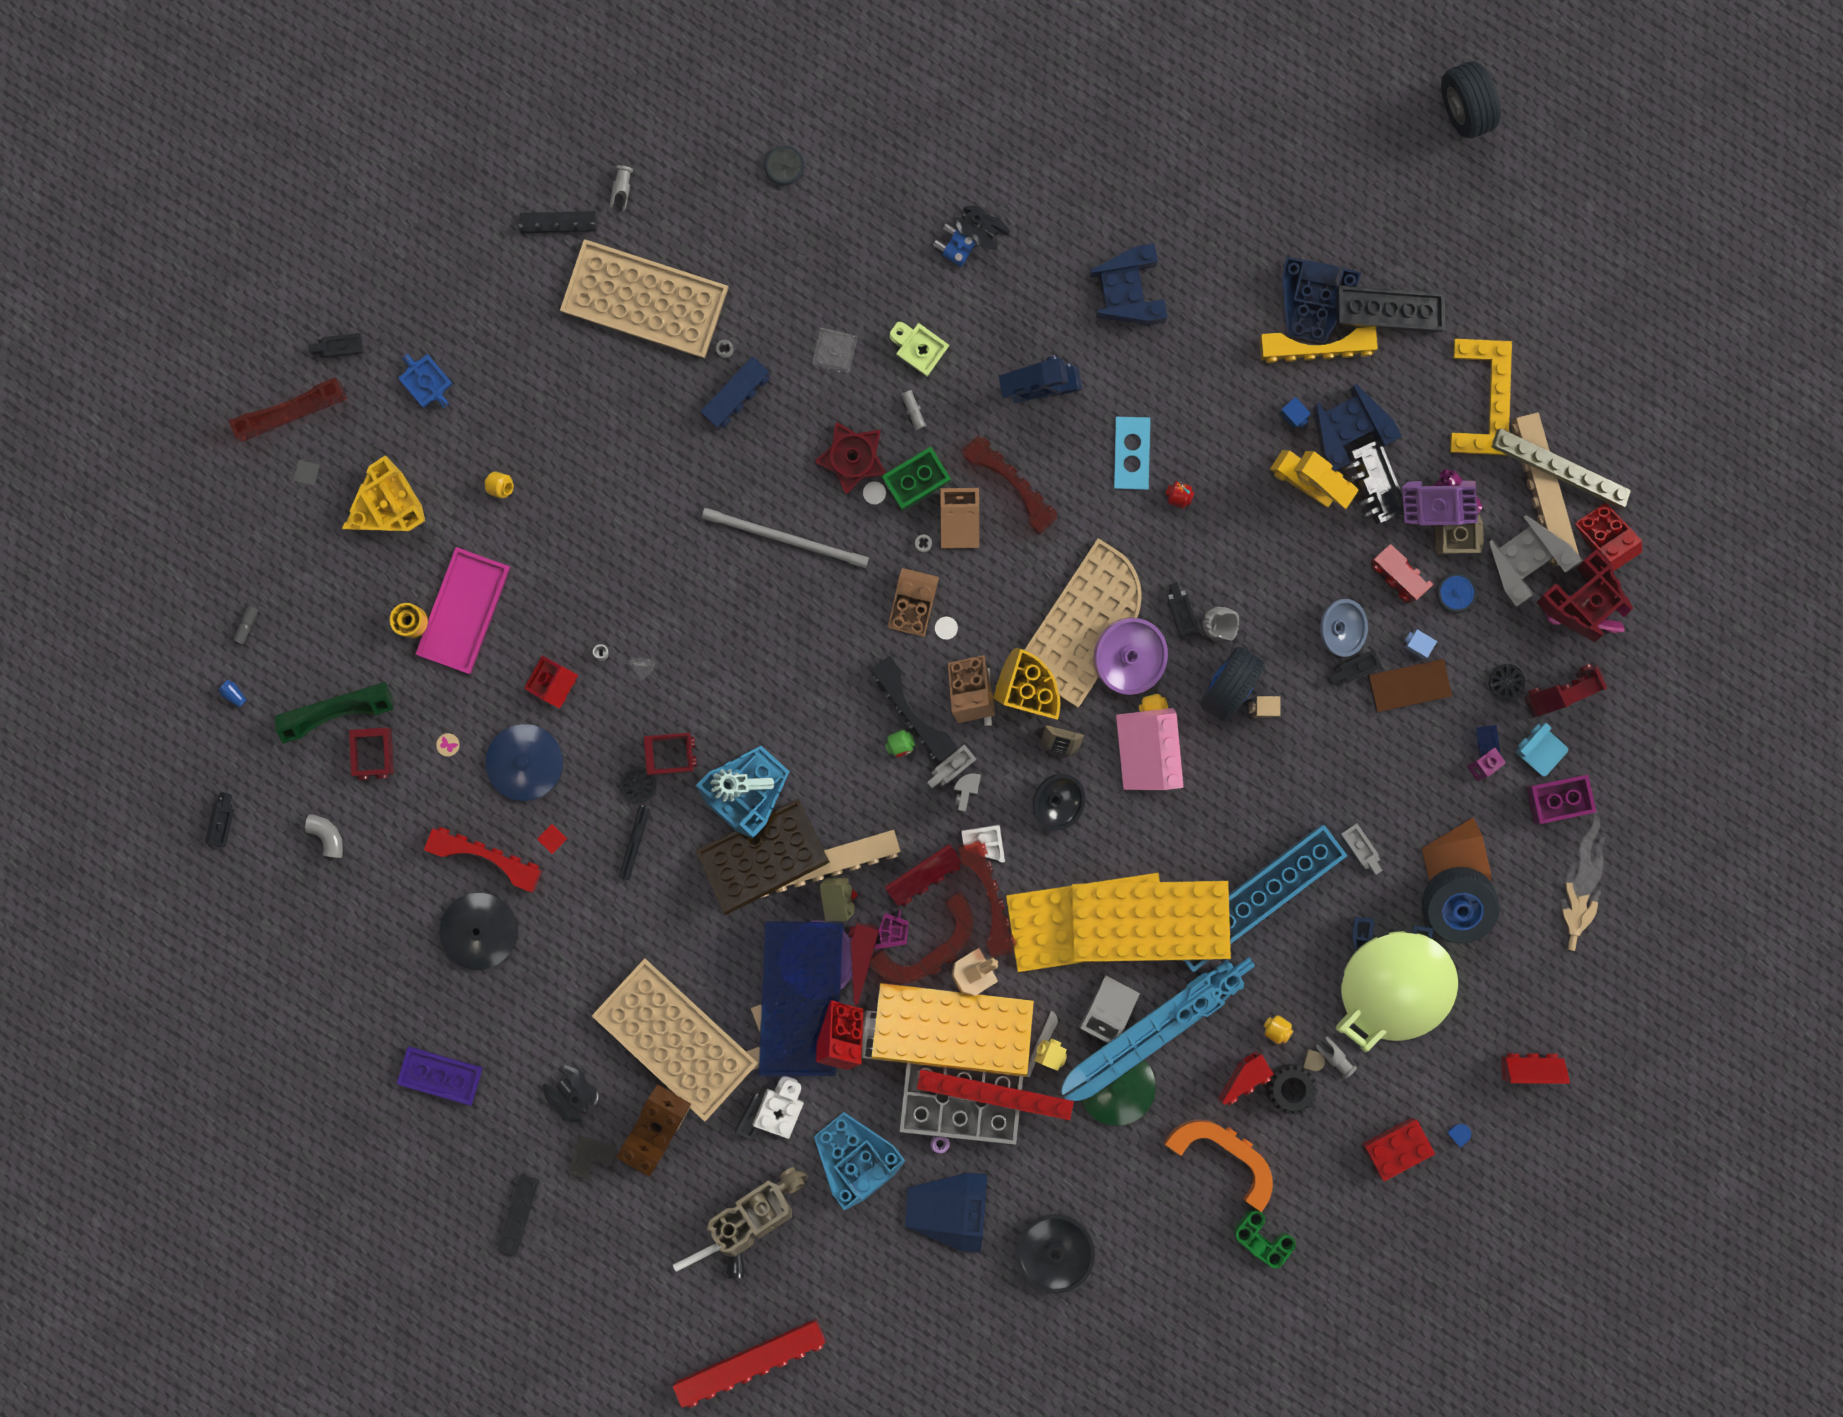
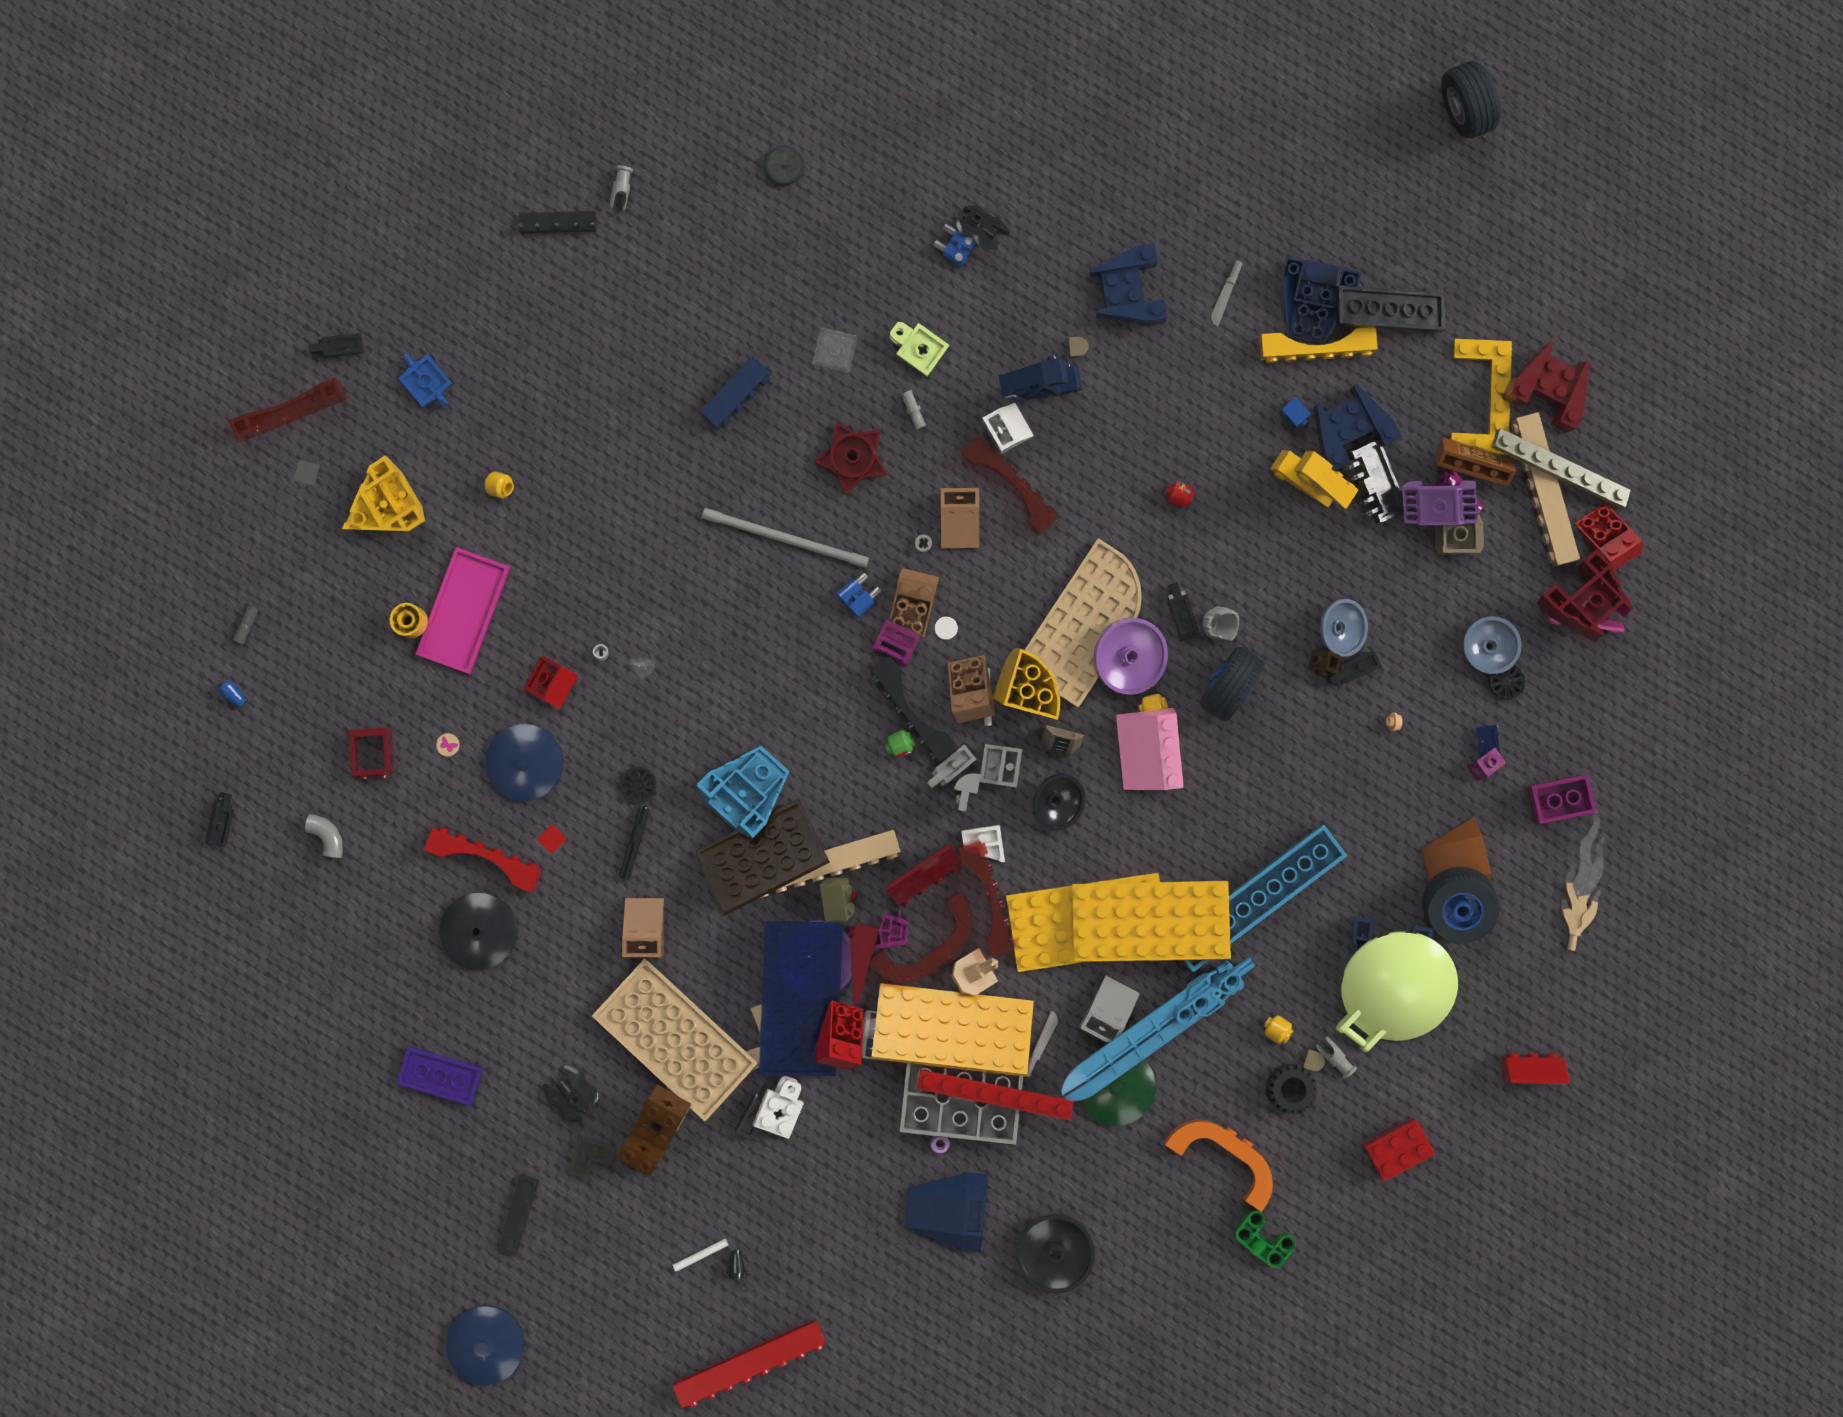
dark green arch [275,682,394,744] -> none
tan plate [560,239,729,359] -> none
dark red window [643,732,697,775] -> none
dark tan brick [707,1167,808,1257] -> none
light aqua gear [710,769,774,802] -> none
light grey bush [716,340,734,358] -> none
dark azure wedge [814,1112,905,1210] -> none
white sticker [863,482,886,504] -> none
green brick [882,447,951,512] -> none
light yellow brick [1034,1039,1067,1071] -> none
medium azure piece [1114,417,1150,490] -> none
red slope [1218,1051,1274,1106] -> none
tan brick [1248,696,1280,718] -> none
light grey hinge [1340,823,1383,875] -> none
reddish brown tile [1368,659,1452,713] -> none
wedge [1370,544,1434,604] -> none
light blue brick [1404,630,1437,659] -> none
blue wheel [1437,573,1477,613] -> none
blue tile [1447,1123,1471,1148] -> none
light grey wedge [1489,515,1583,607] -> none
medium azure bracket [1515,723,1568,776] -> none
dark red wedge [1524,663,1608,718] -> none
none -> dark blue dish [446,1305,525,1385]
none -> medium nougat slope [622,898,664,957]
none -> blue piece [835,573,881,618]
none -> magenta plate [872,619,921,666]
none -> light grey brick [980,744,1023,788]
none -> white slope [982,403,1034,455]
none -> dark tan tile [1069,337,1089,358]
none -> light grey piece [1211,260,1243,327]
none -> dark brown brick [1308,648,1342,677]
none -> light nougat plate [1386,712,1402,732]
none -> dark orange brick [1435,438,1516,486]
none -> sand blue dish [1463,616,1522,674]
none -> dark red wedge [1502,342,1590,432]

